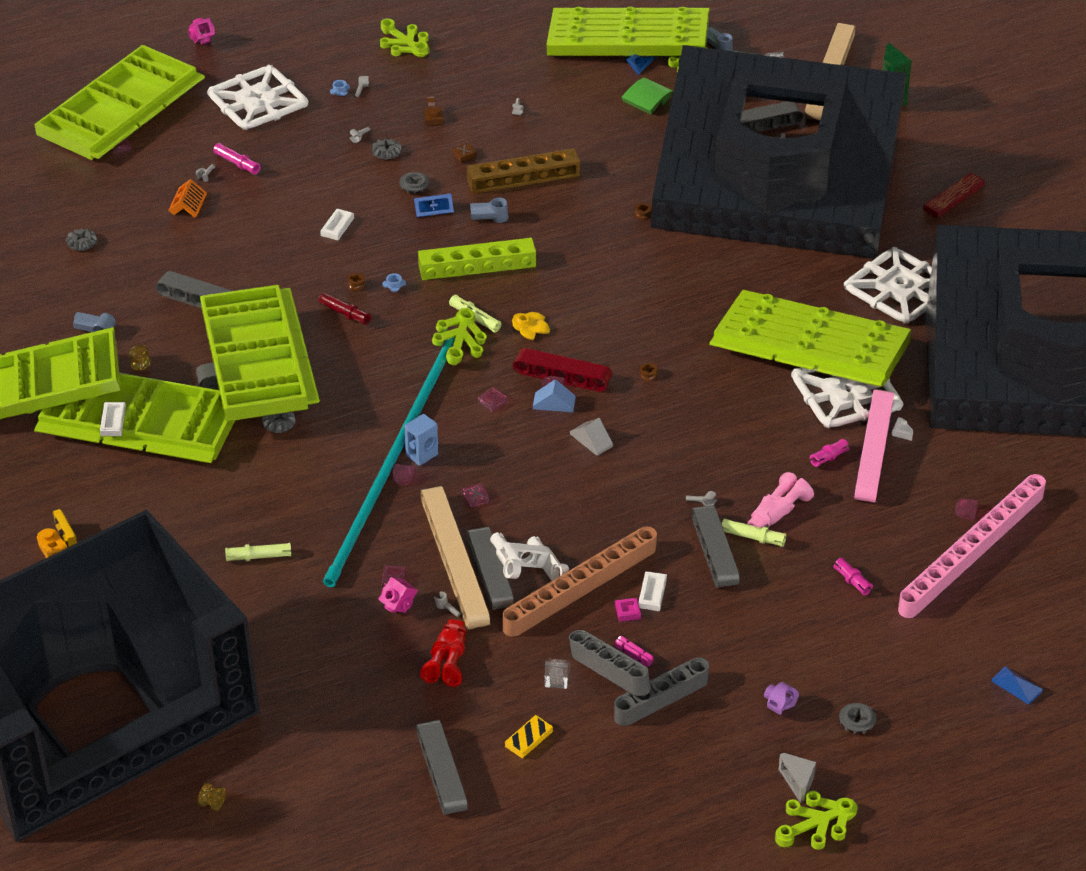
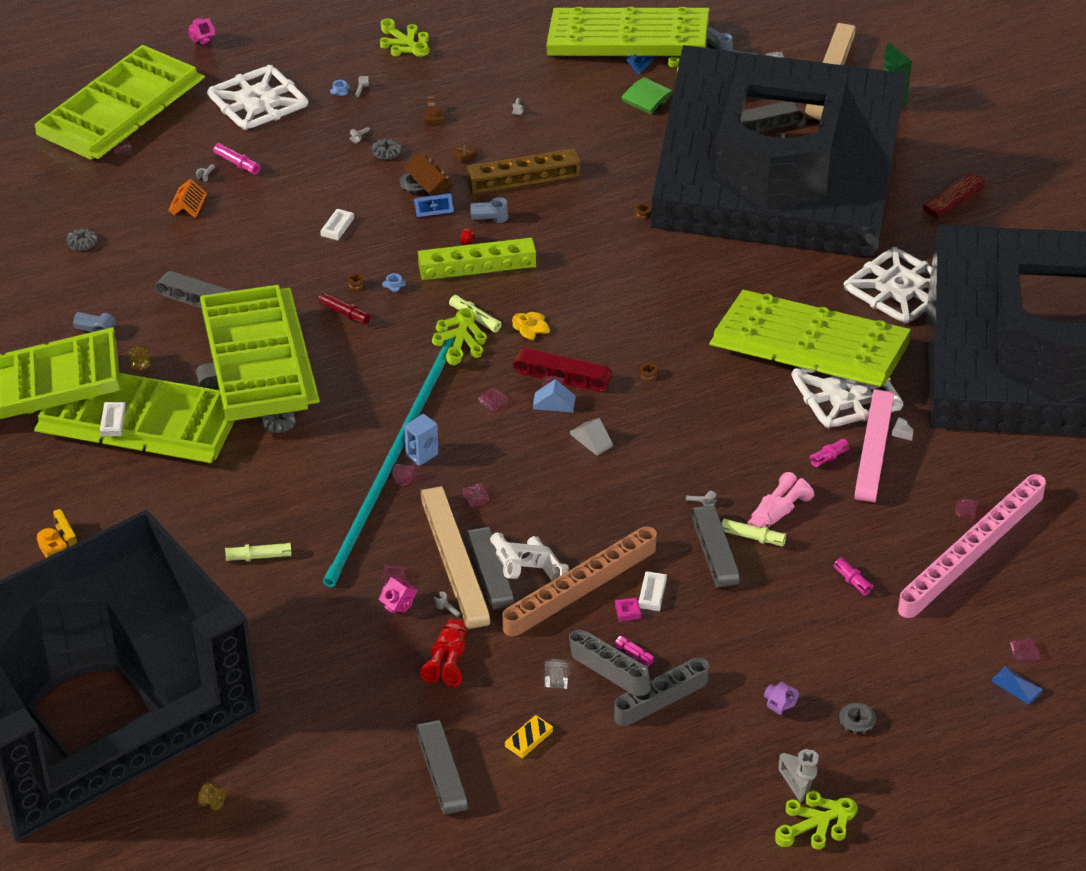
none -> reddish brown slope [404,152,453,196]
none -> red plate [460,228,475,245]
none -> light grey bush [796,749,819,781]
none -> clear pink tile [1010,638,1040,663]

